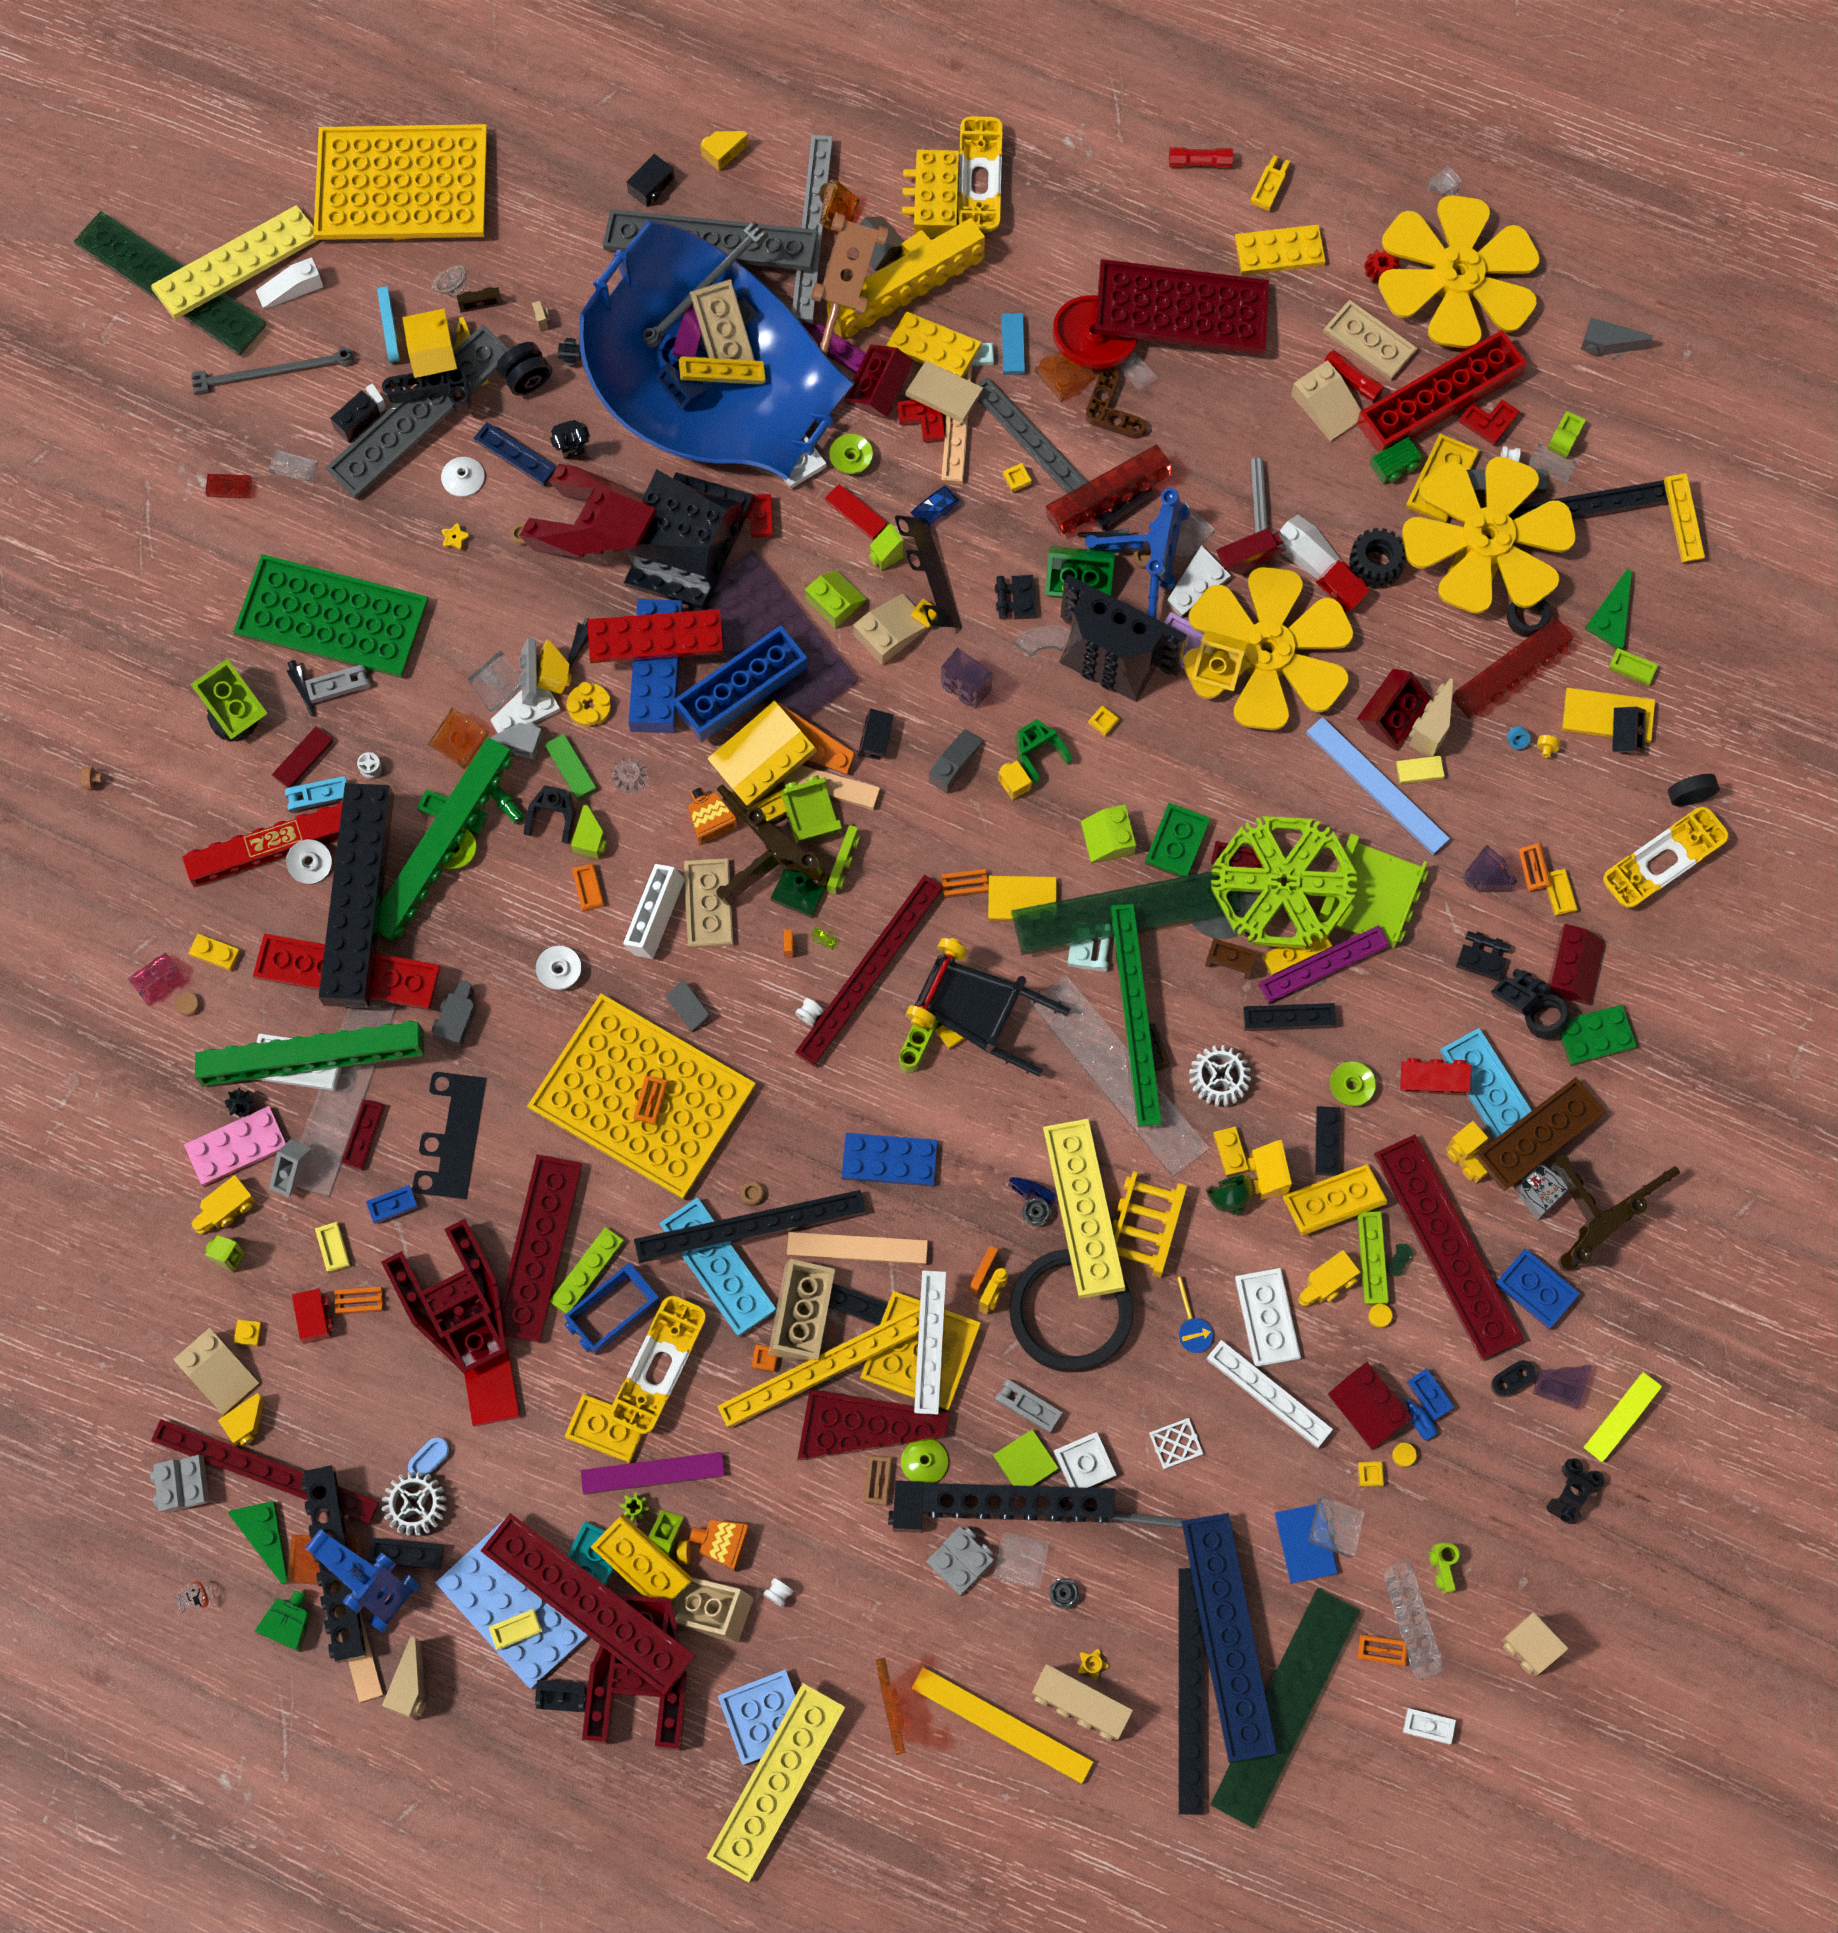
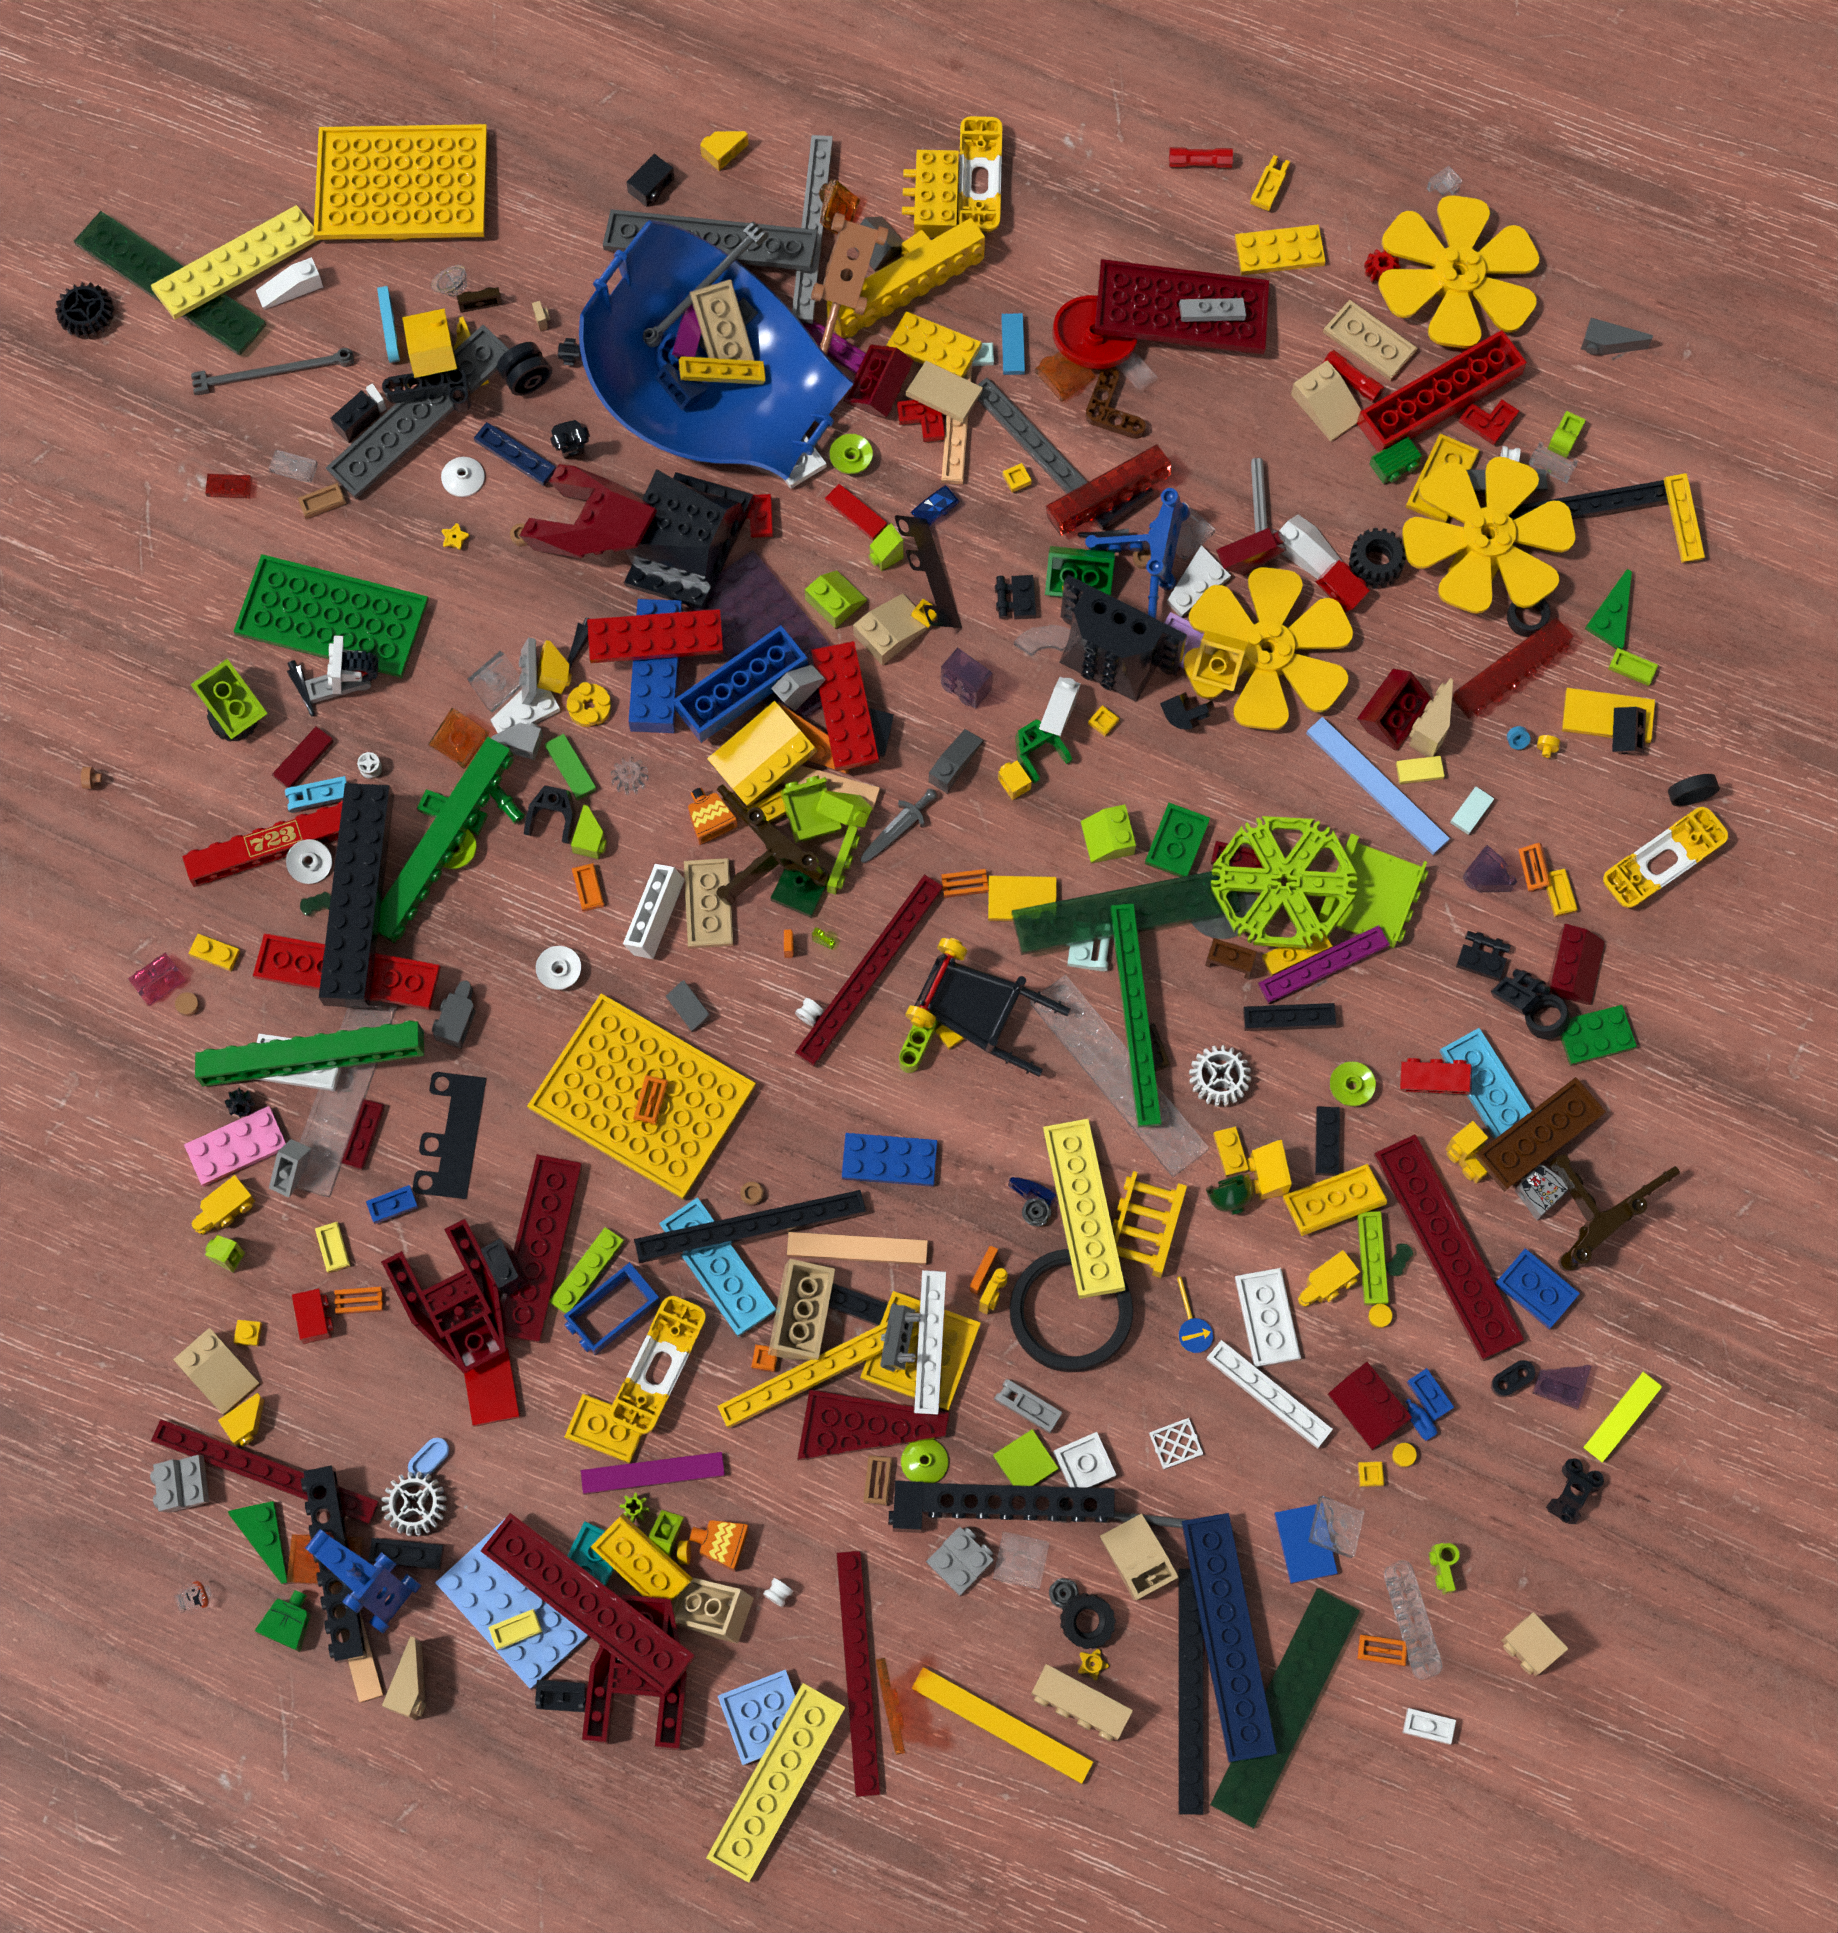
none -> black gear [55,282,115,339]
none -> medium nougat tile [297,483,346,519]
none -> clear green piece [300,892,331,916]
none -> plate [327,636,379,694]
none -> black brick [480,1238,529,1296]
none -> light grey slope [771,665,826,711]
none -> red plate [811,641,879,771]
none -> lime slope [816,790,872,827]
none -> dark red plate [836,1551,880,1797]
none -> dark grey sword [861,788,937,863]
none -> dark grey piece [880,1303,923,1372]
none -> white slope [1039,677,1081,736]
none -> black tyre [1060,1593,1116,1649]
none -> tan slope [1100,1514,1178,1600]
none -> black brick [1160,692,1215,730]
none -> light grey plate [1179,298,1246,322]
none -> light aqua tile [1450,787,1494,835]

